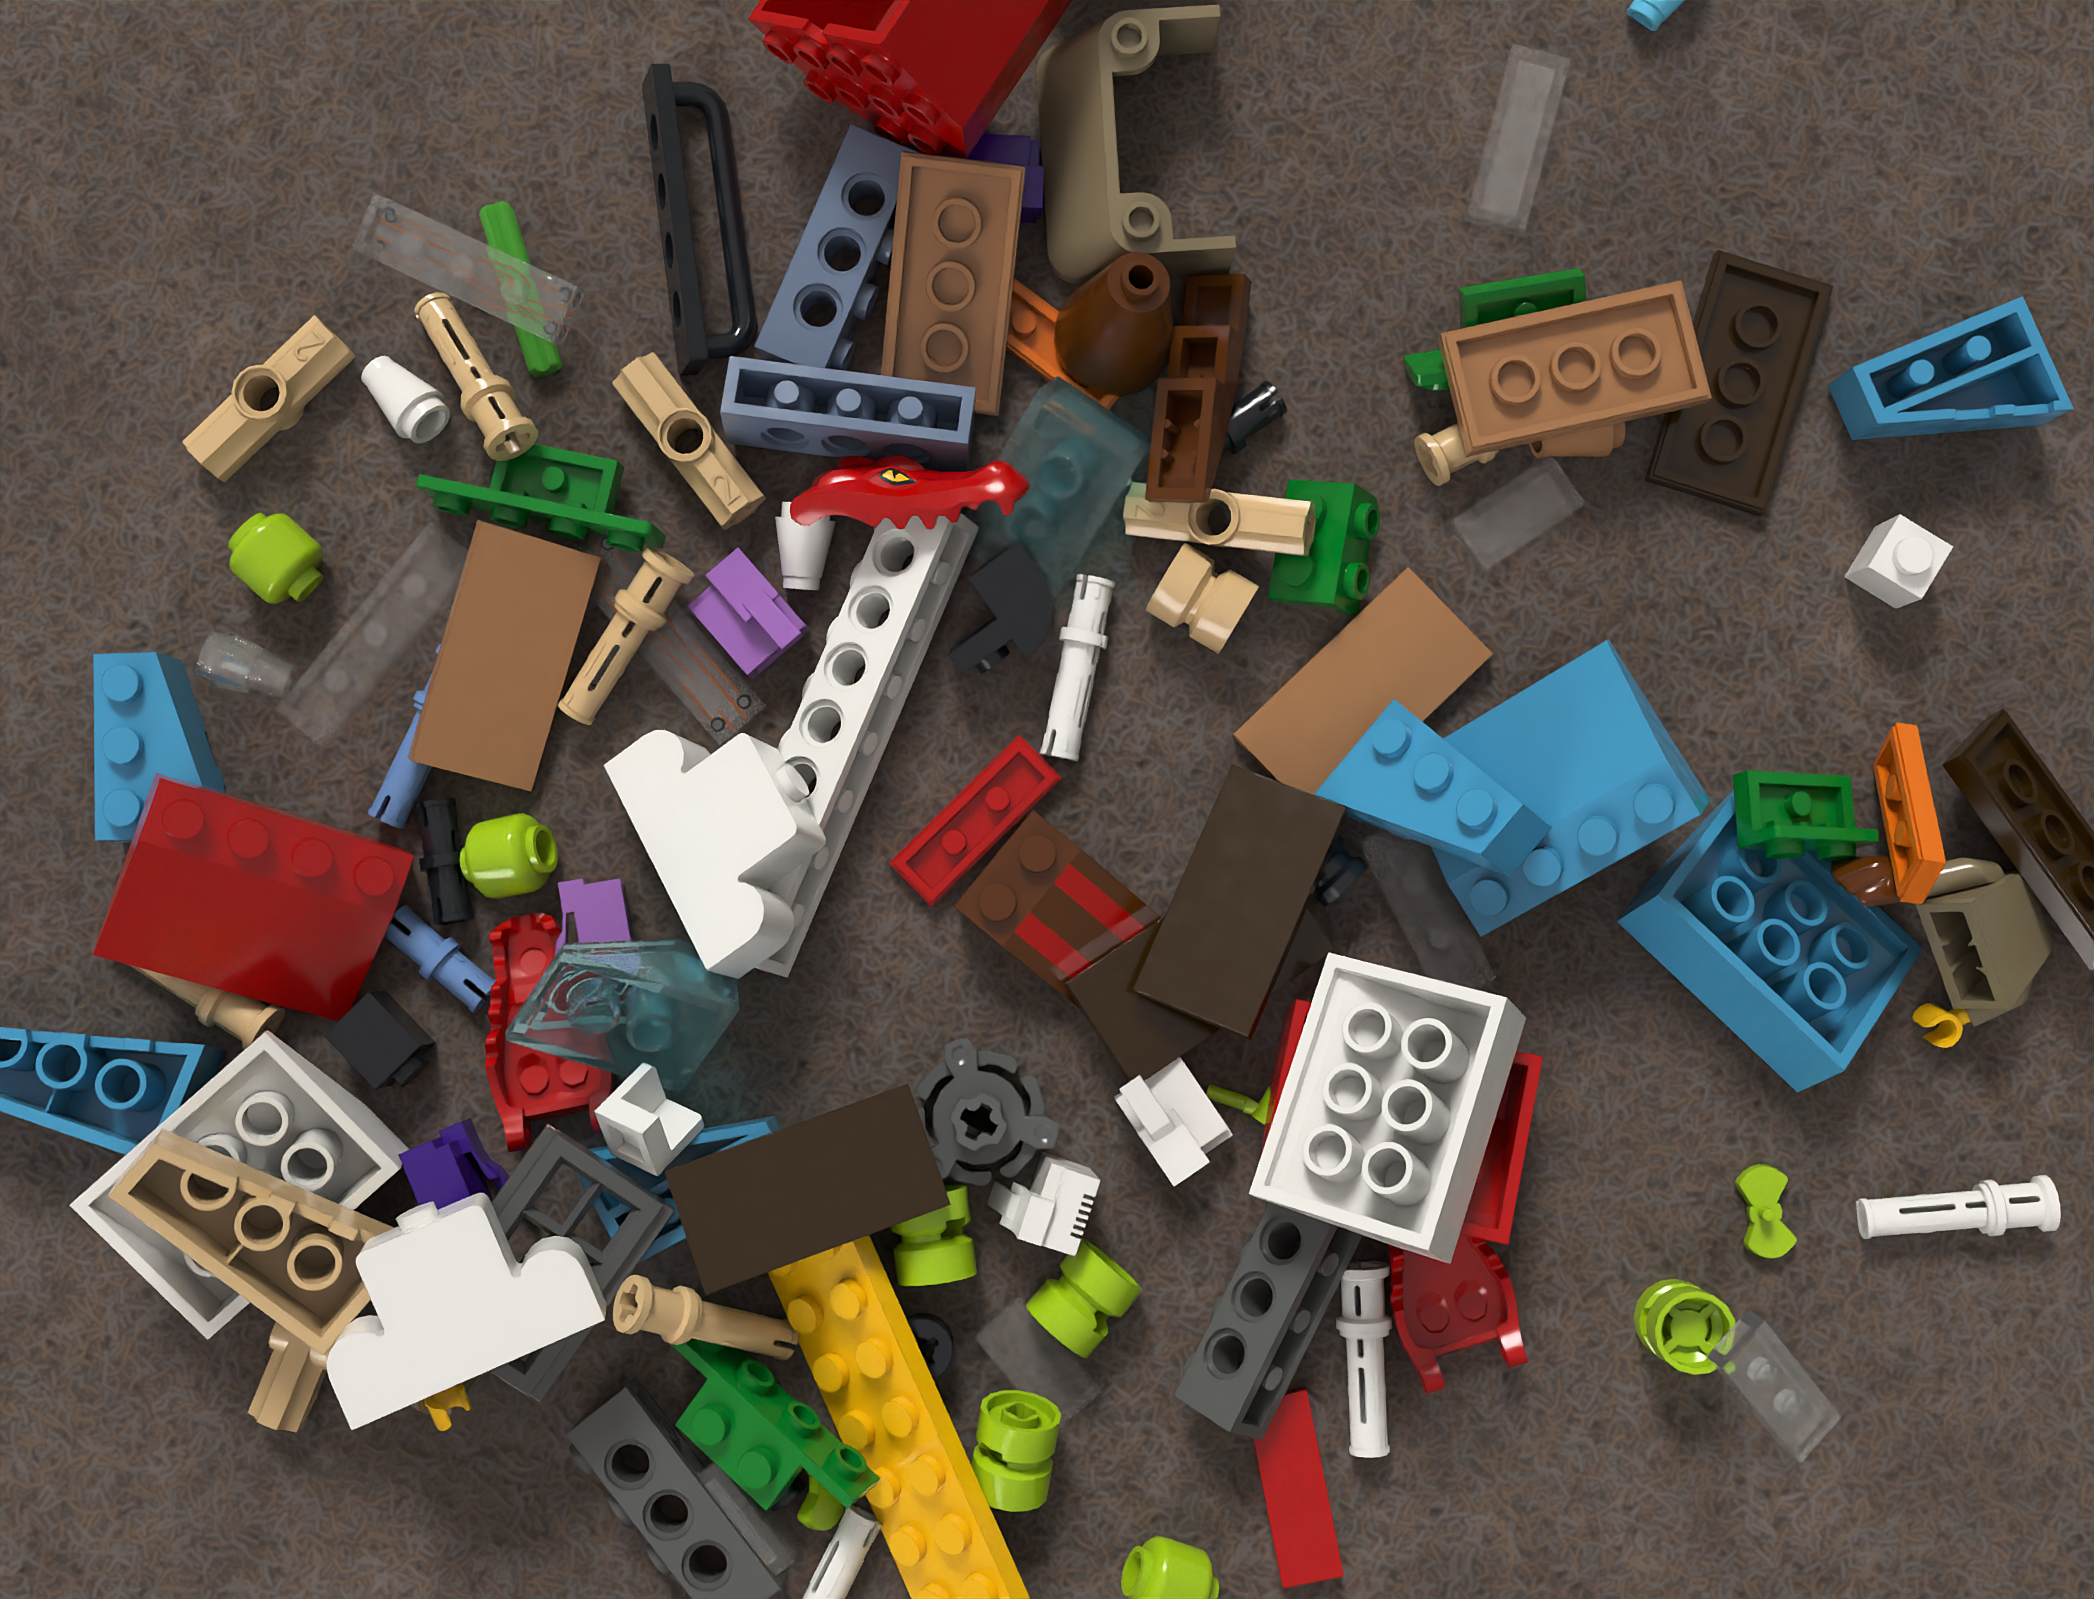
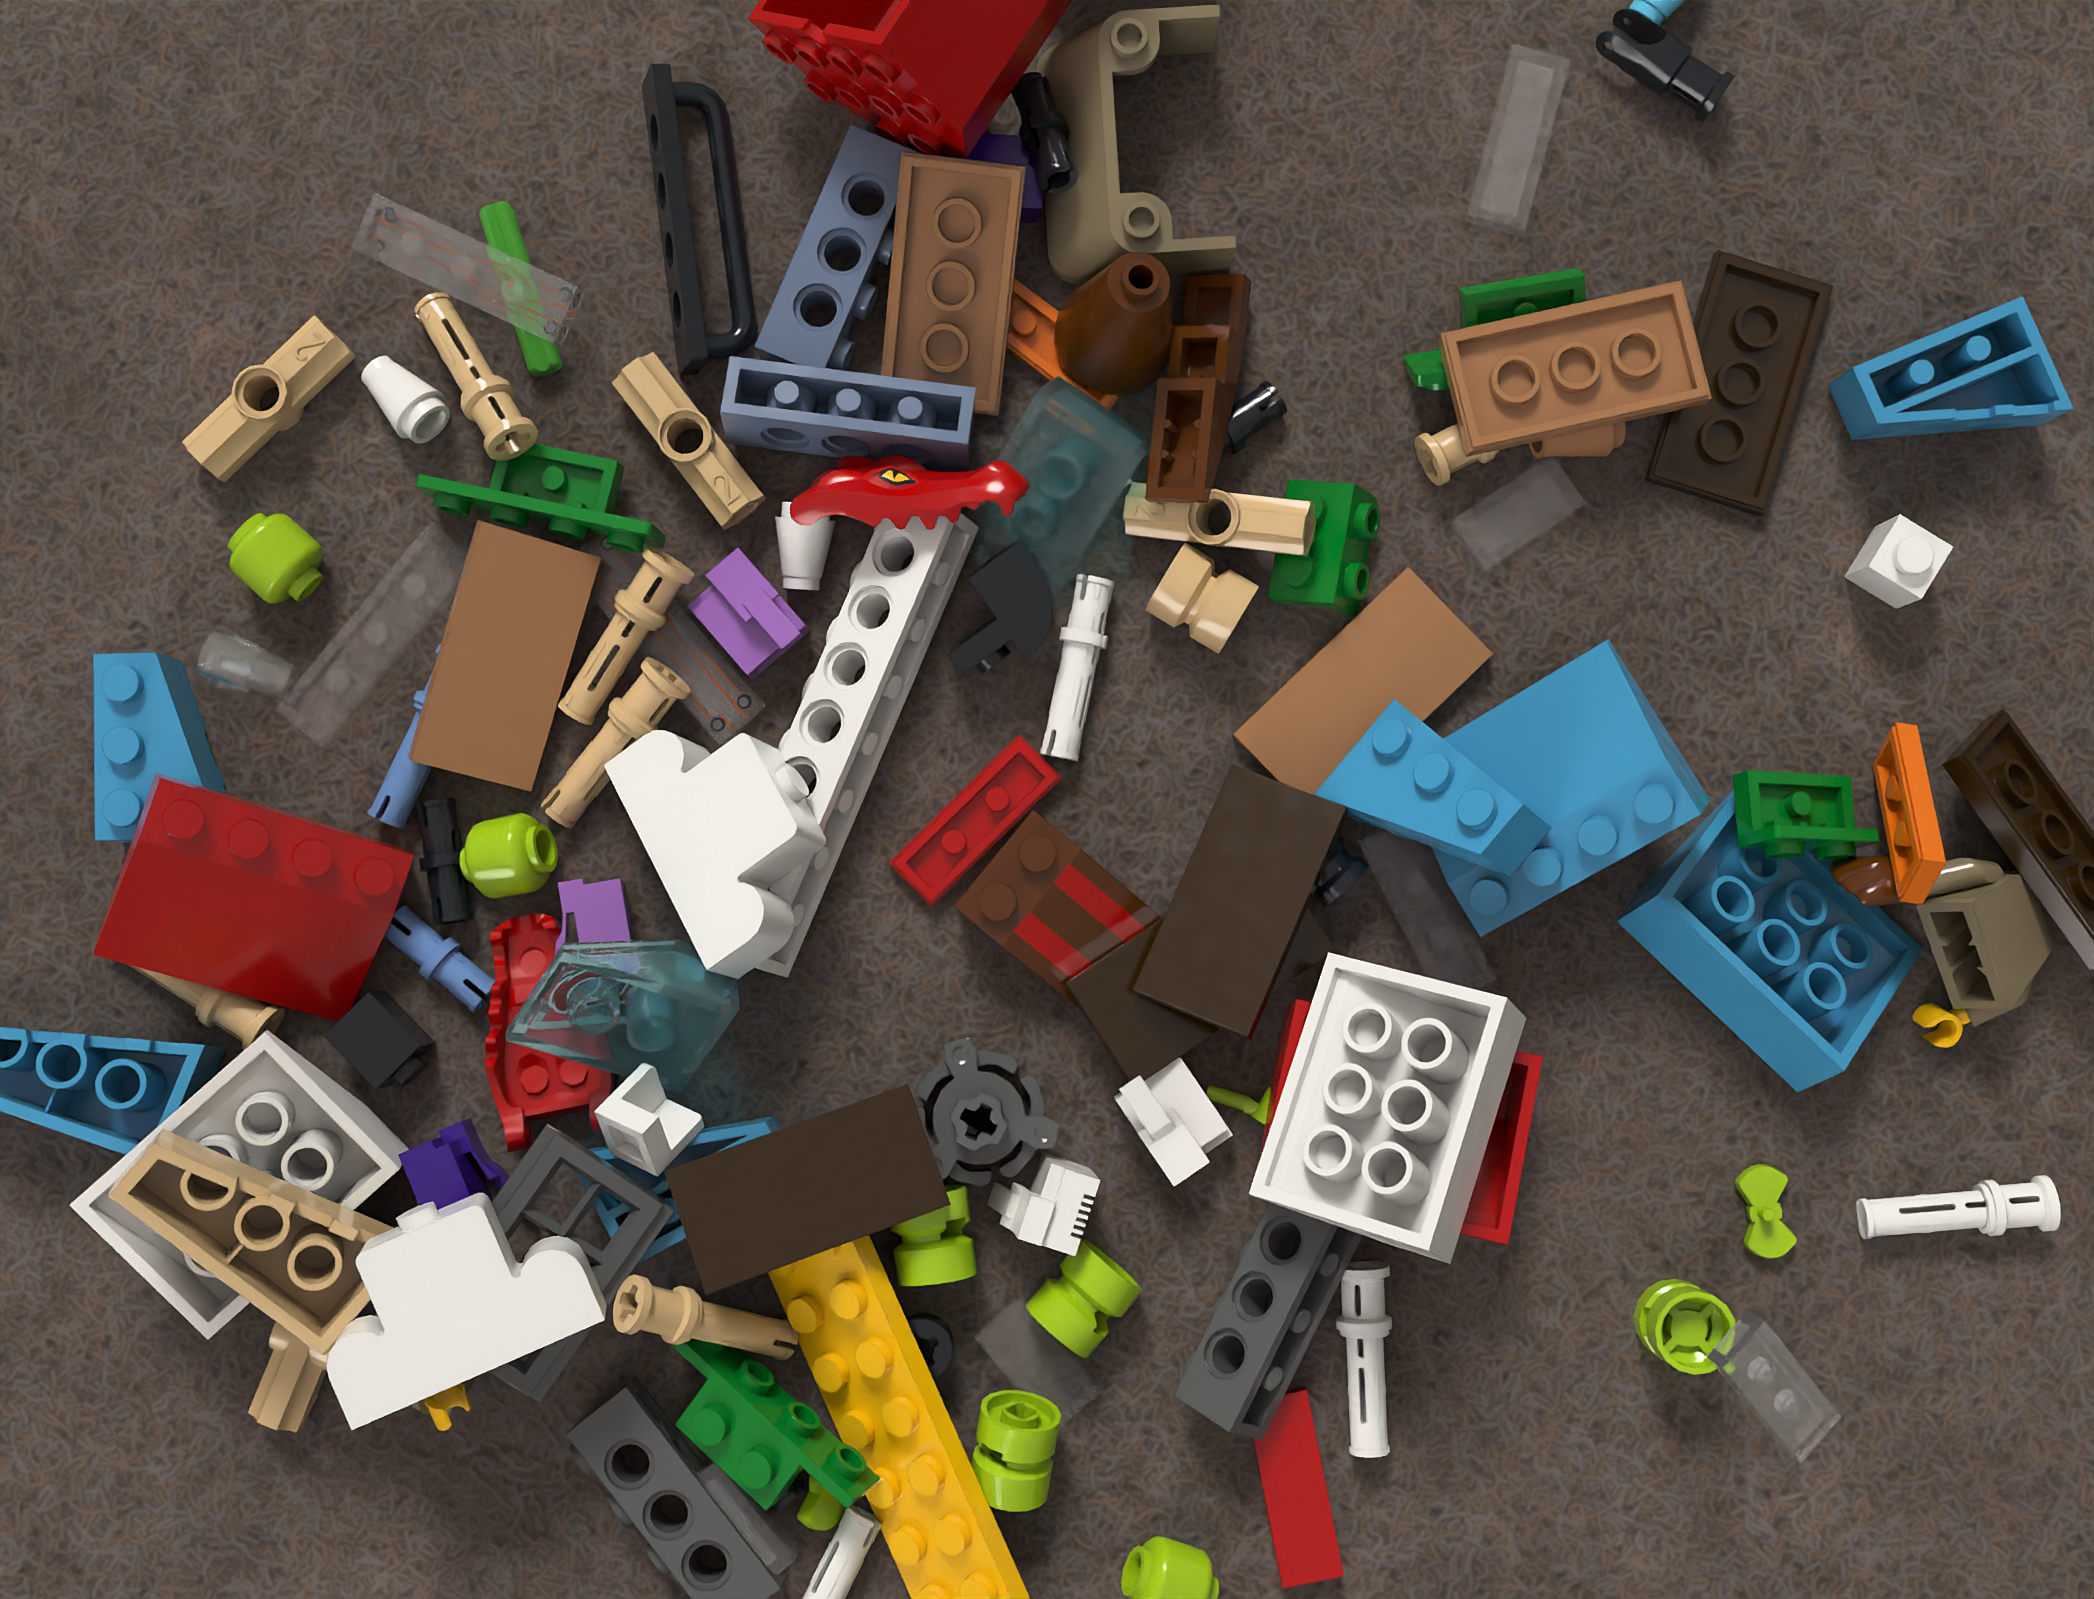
red animal [1387,1234,1529,1394] -> none
none -> tan pin [541,657,691,828]
none -> black pin [1011,72,1078,194]
none -> black piece [1595,9,1735,123]

